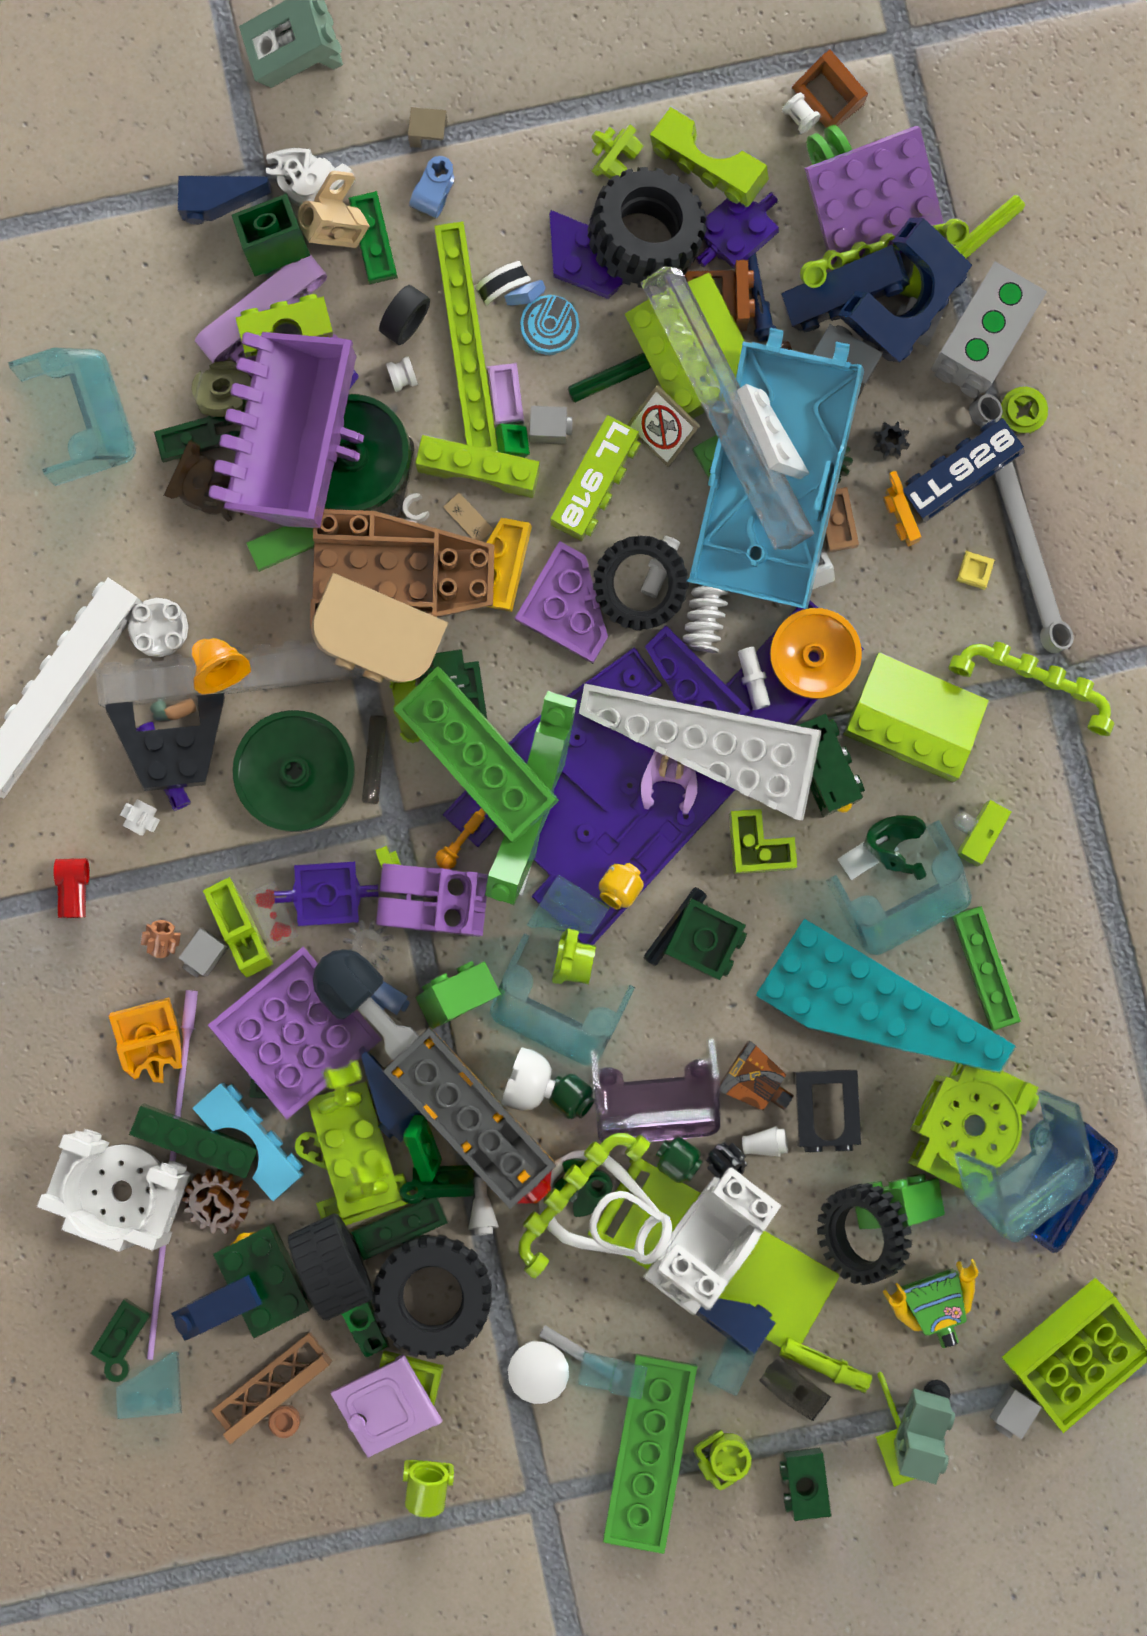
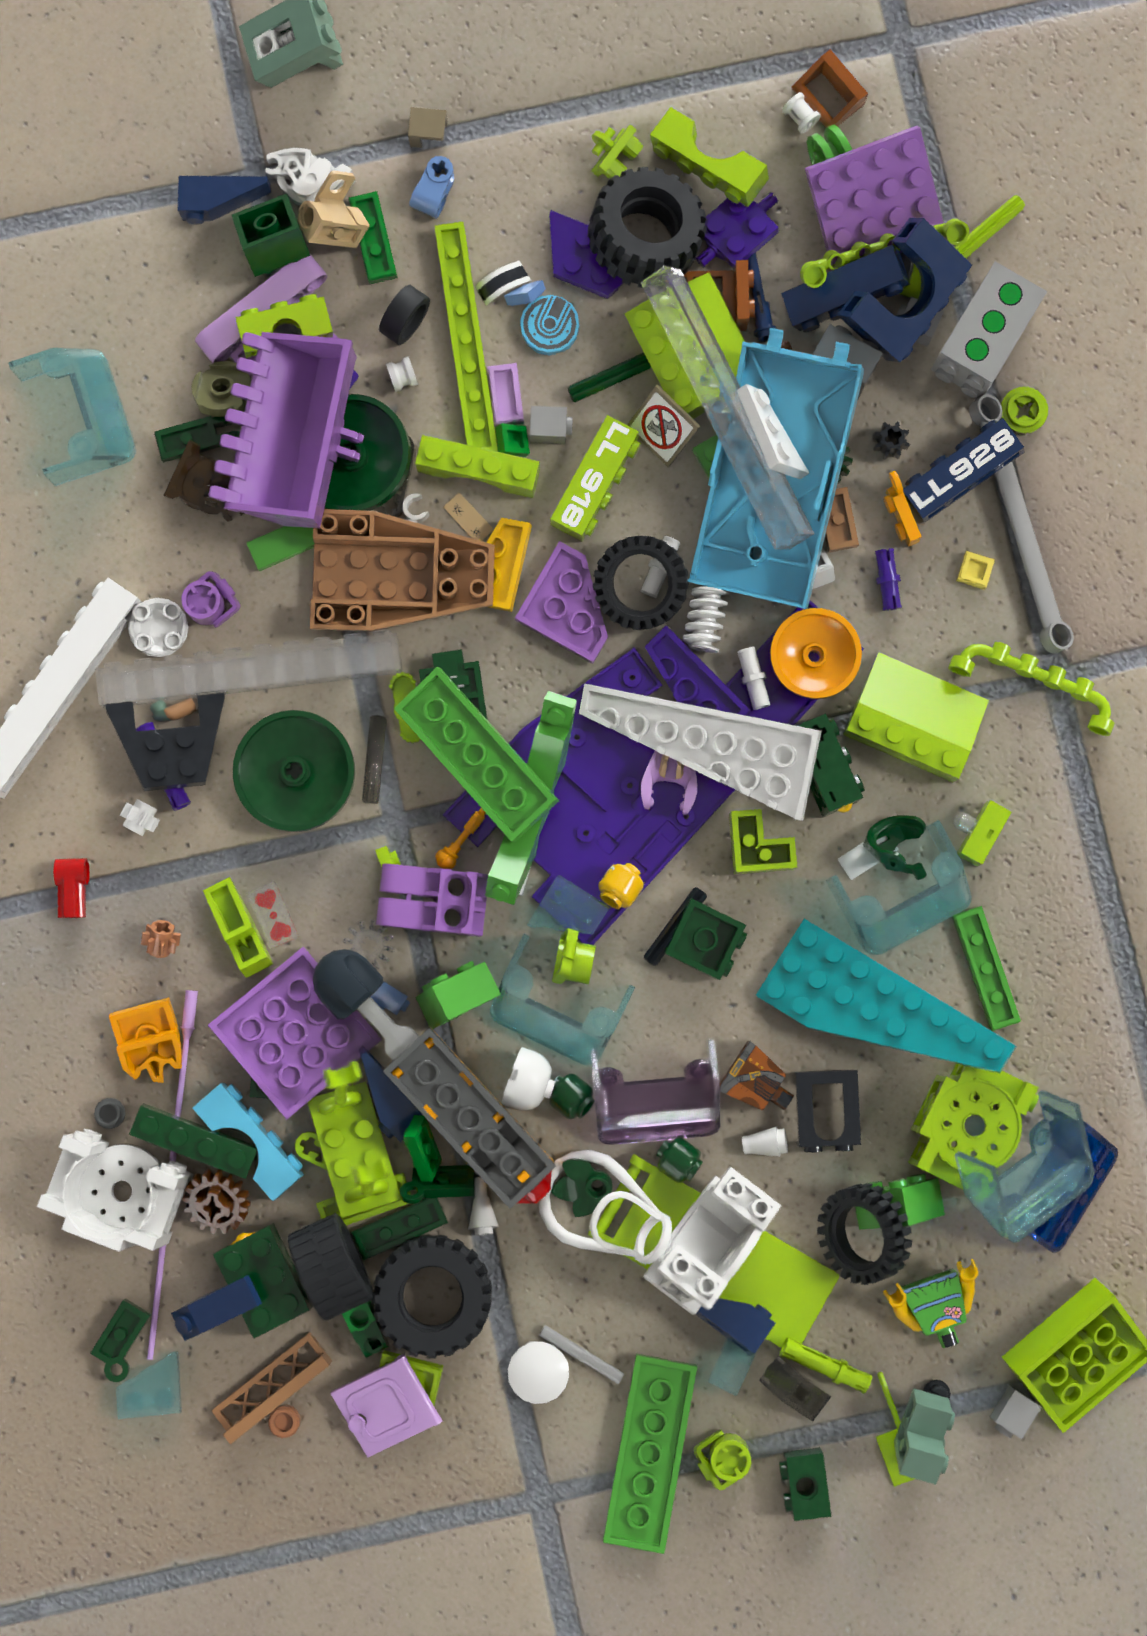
light grey brick [179,928,229,977] -> none
light orange piece [192,638,251,695] -> none
dark purple plate [274,861,379,927] -> none
tan brick [311,573,448,683] -> none
lime piece [403,1460,454,1518] -> none
lime bar [518,1133,650,1279] -> none
clear light blue slope [577,1351,648,1399] -> none
black gear [706,1142,747,1179] -> none
none -> dark grey plate [94,1098,126,1129]
none -> medium lavender piece [181,571,240,628]
none -> dark purple pin [875,548,902,611]

